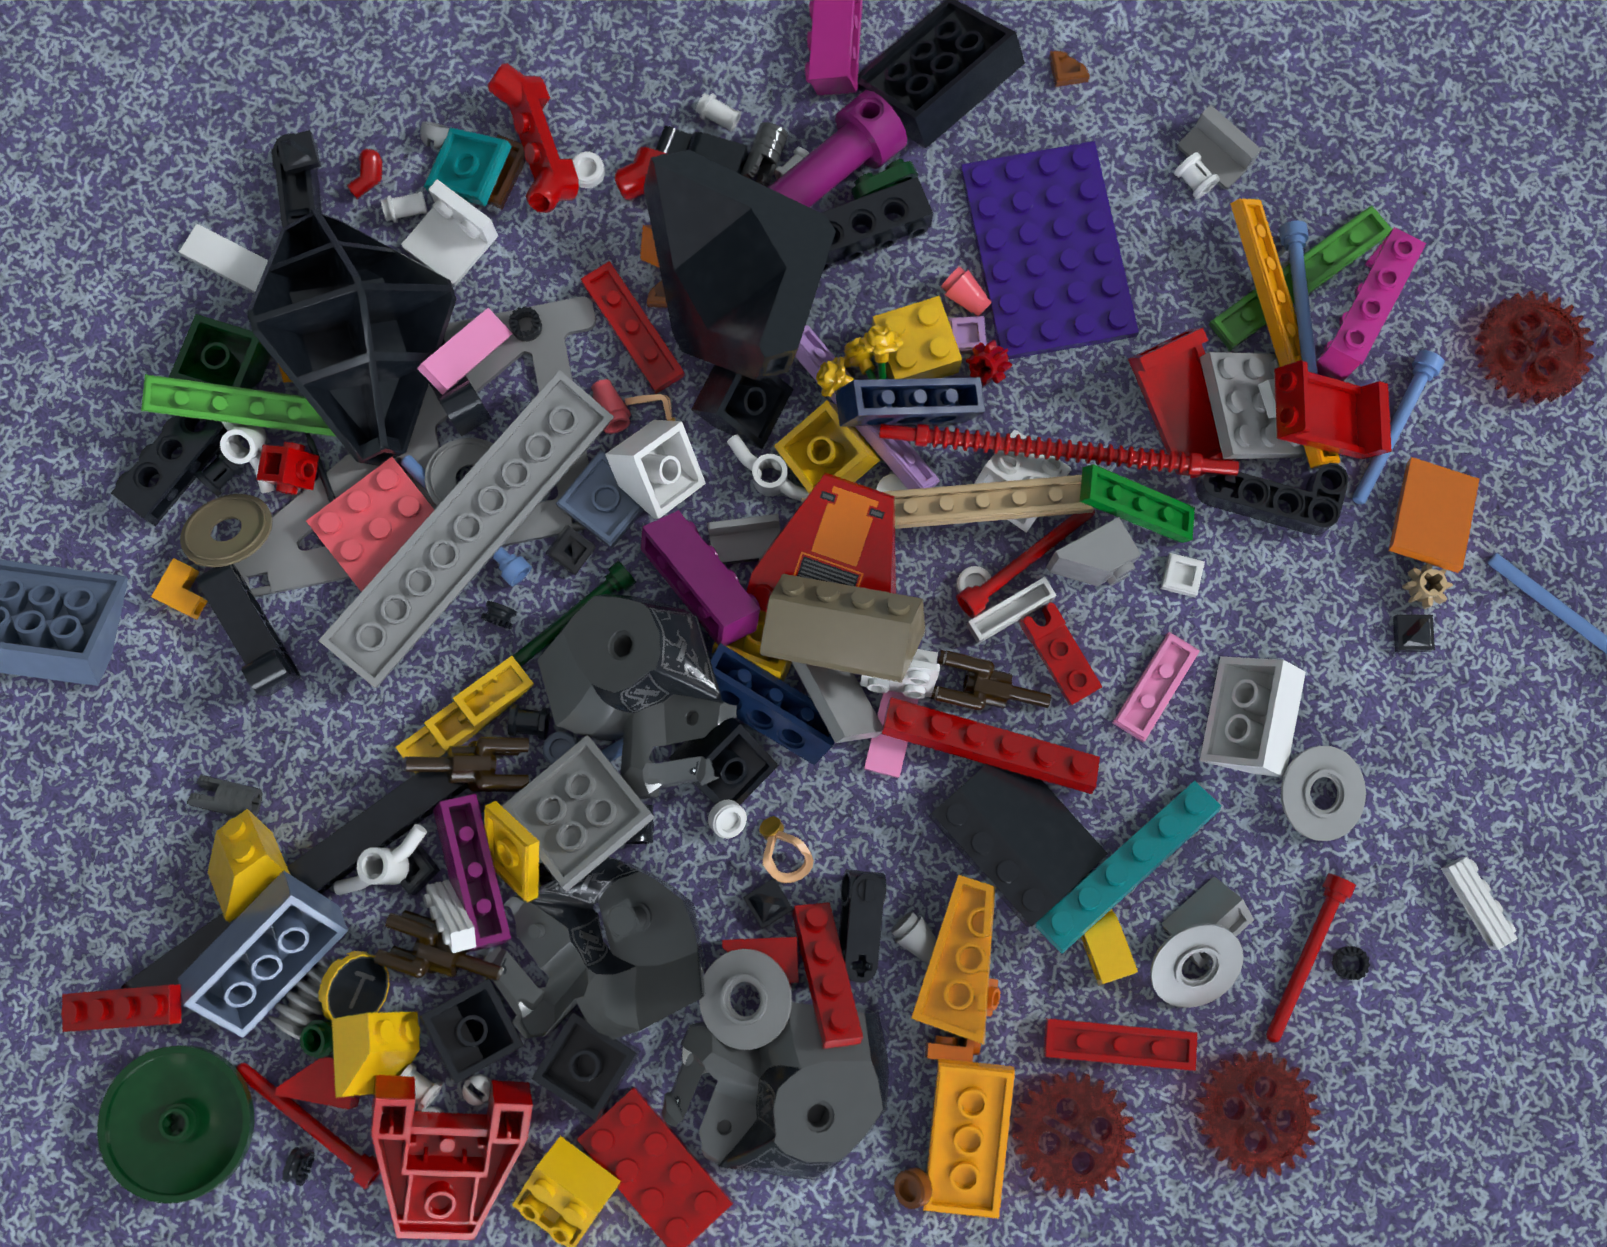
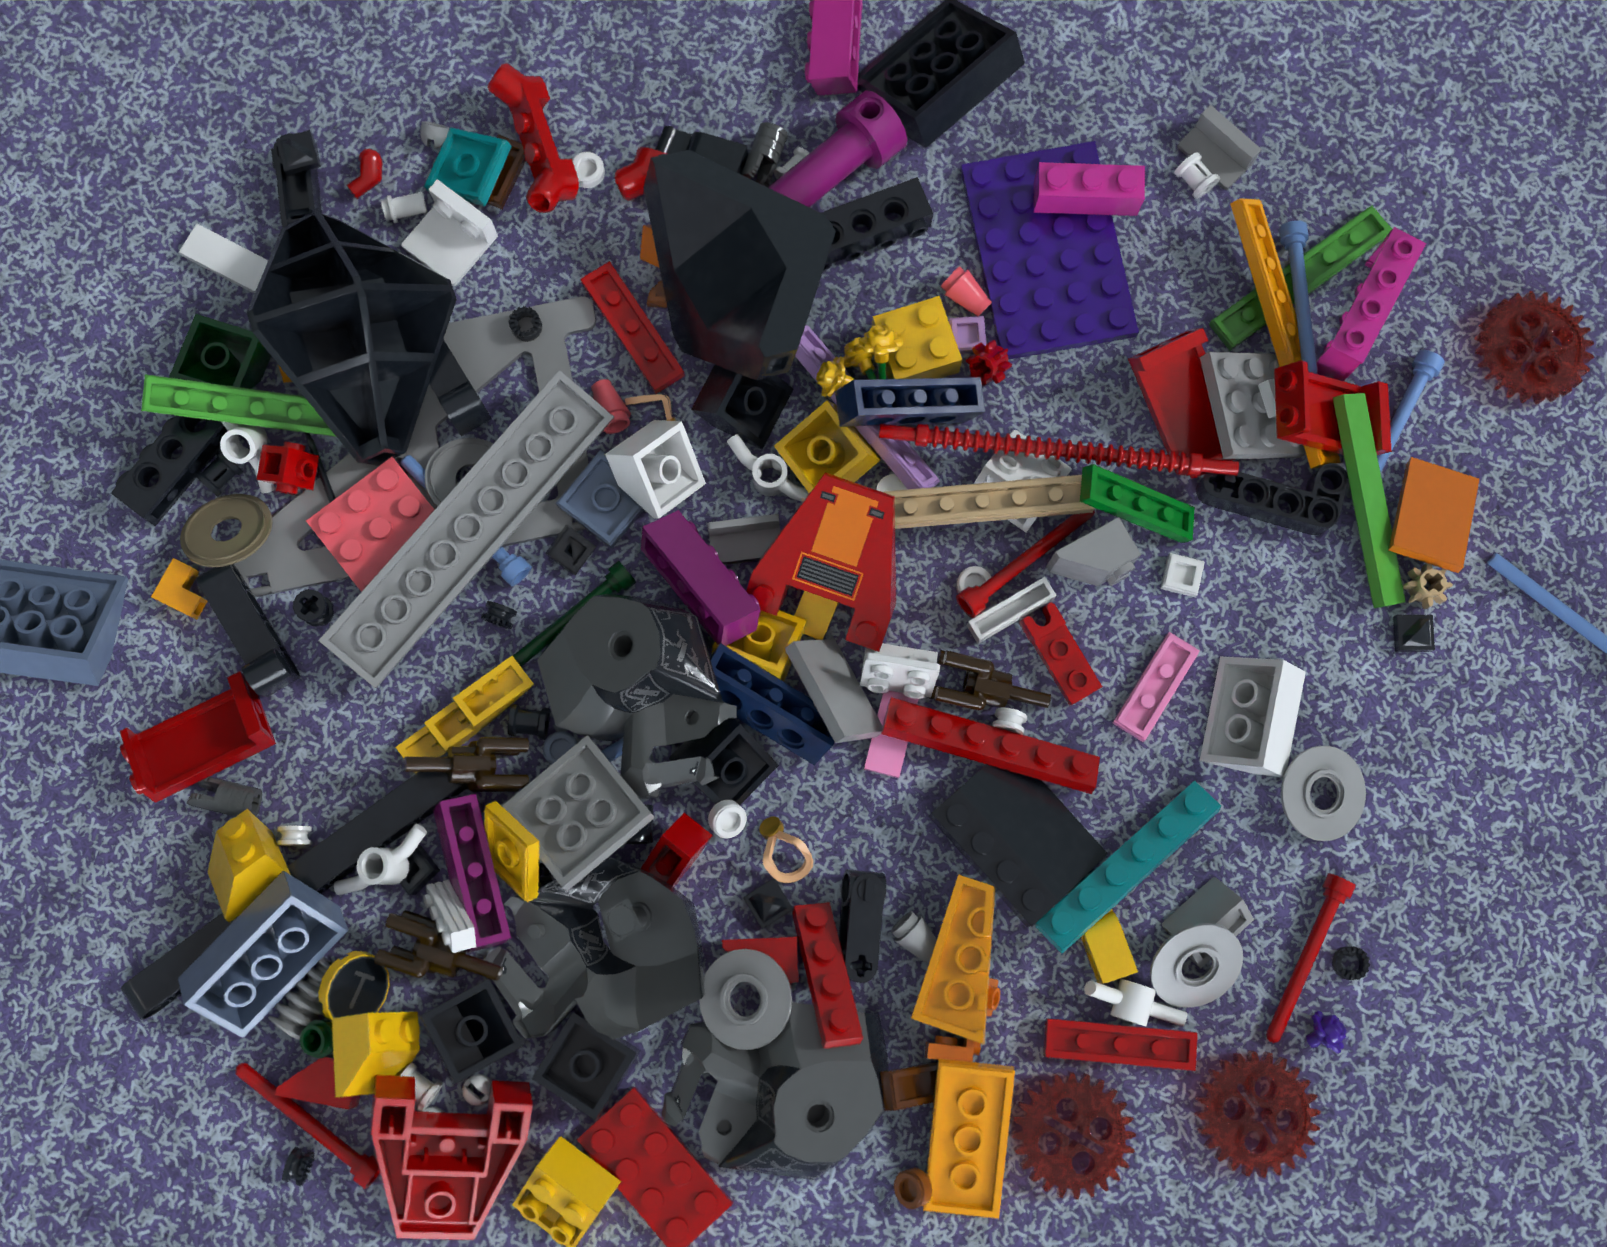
red plate [61,984,181,1032] -> none
dark green dish [97,1045,255,1204] -> none
bright pink tile [417,308,513,395] -> none
white pin [696,93,741,132] -> none
dark tan slope [760,574,925,683] -> none
dark green plate [851,159,918,200] -> none
dark orange tile [1049,51,1090,87] -> none
white piece [1441,857,1518,950] -> none
none -> red panel [120,671,276,803]
none -> white bush [277,826,312,846]
none -> black bush [293,589,334,627]
none -> red slope [641,813,713,887]
none -> reddish brown tile [880,1061,938,1111]
none -> white bush [992,707,1027,735]
none -> dark pink brick [1033,162,1145,216]
none -> white piece [1084,979,1187,1027]
none -> dark purple plant [1306,1010,1347,1054]
none -> bright green tile [1333,393,1406,608]

